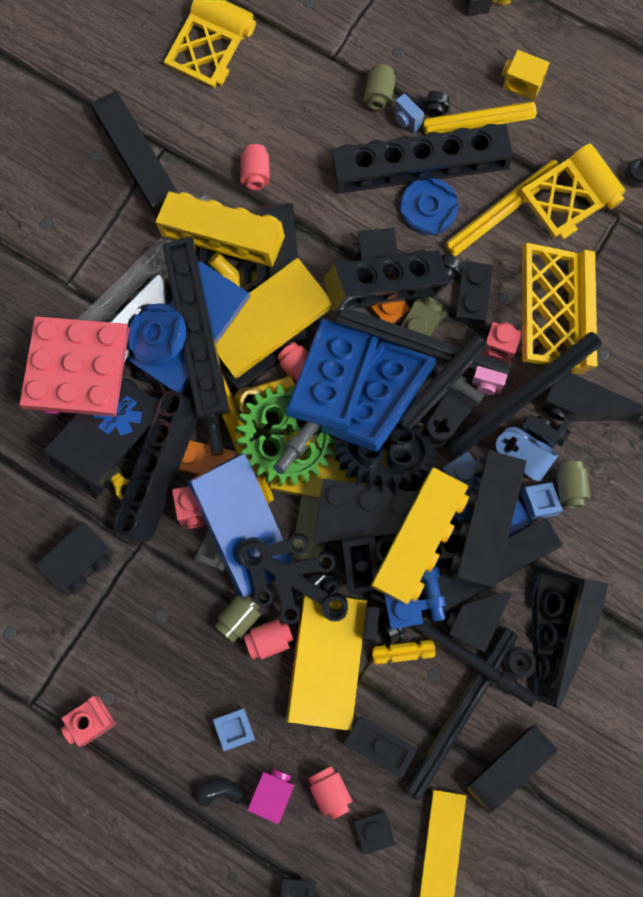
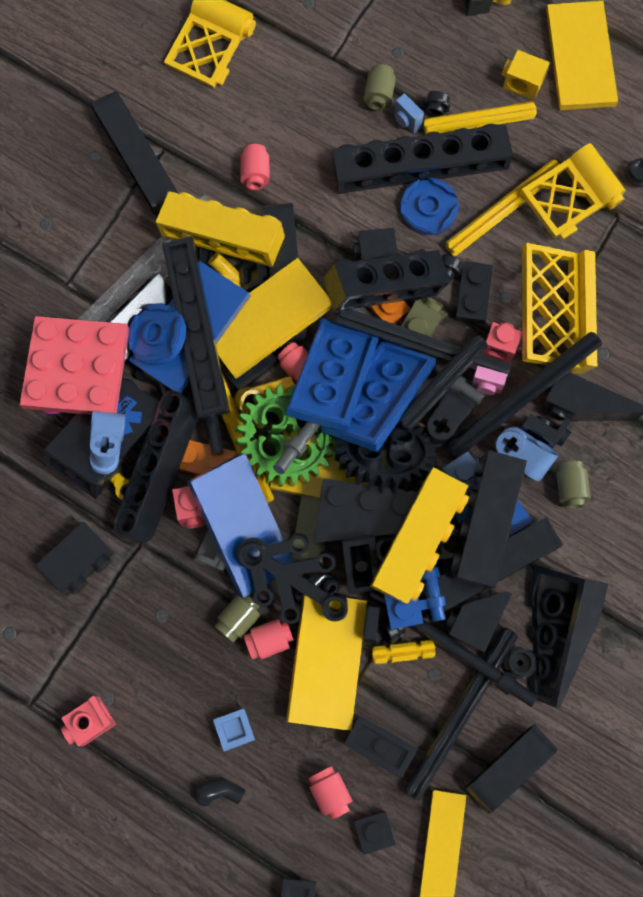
dark pink brick [247,768,295,824] -> none
medium blue plate [520,483,563,521] -> none
none -> medium blue piece [89,411,126,474]
none -> yellow tile [546,1,618,111]

